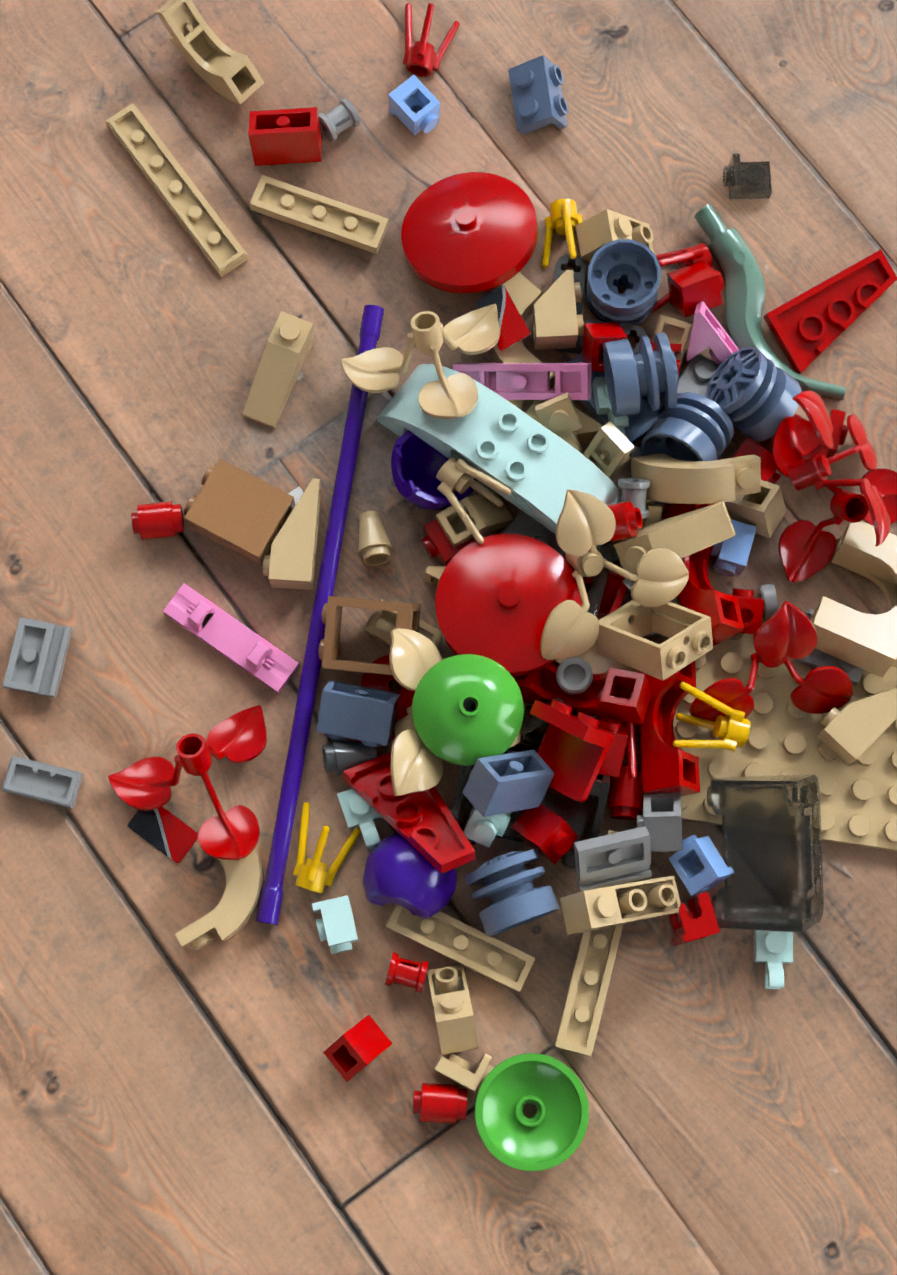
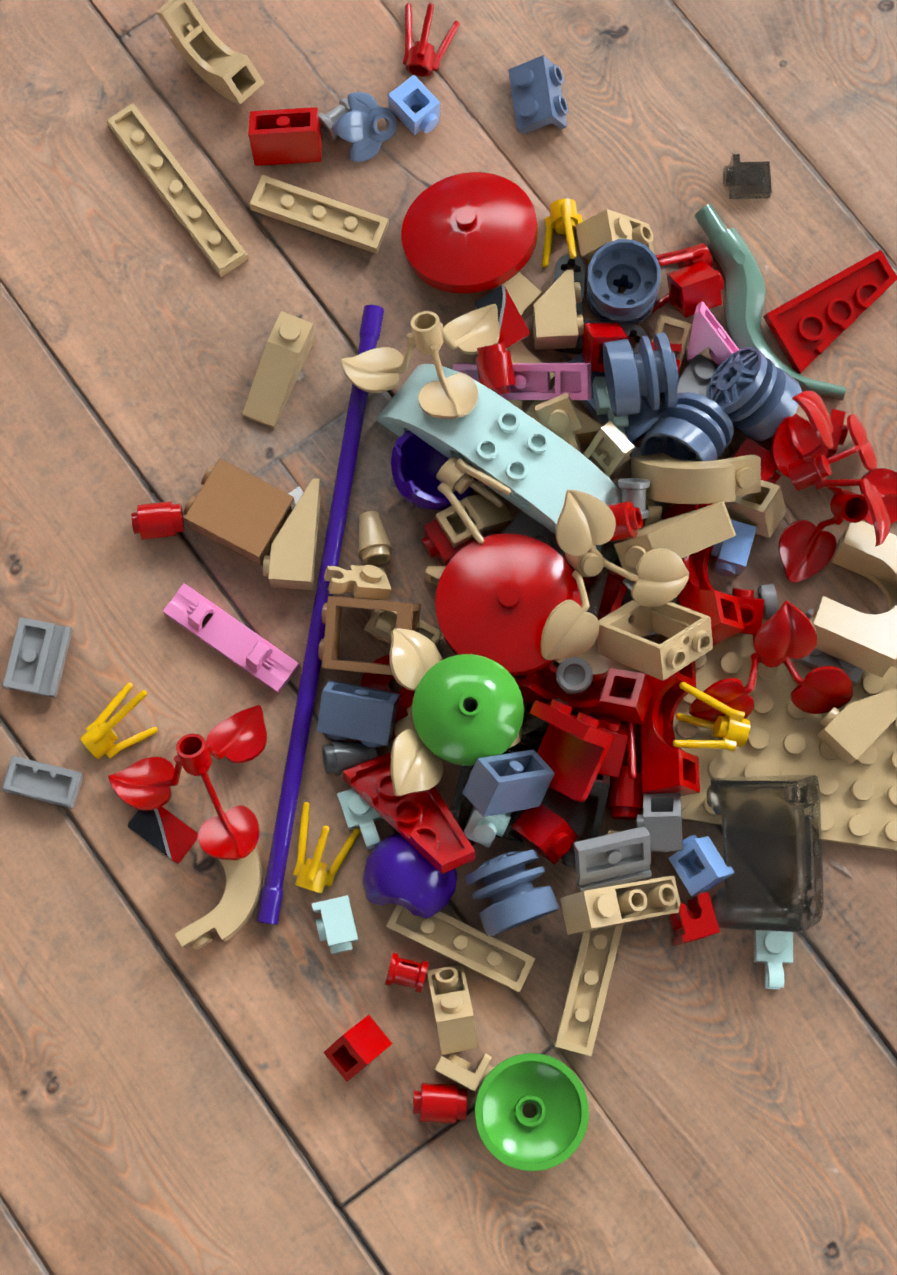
none -> yellow plant [80,682,158,759]
none -> tan plate [324,565,391,600]
none -> sand blue plate [331,92,397,162]
none -> red brick [475,343,516,395]

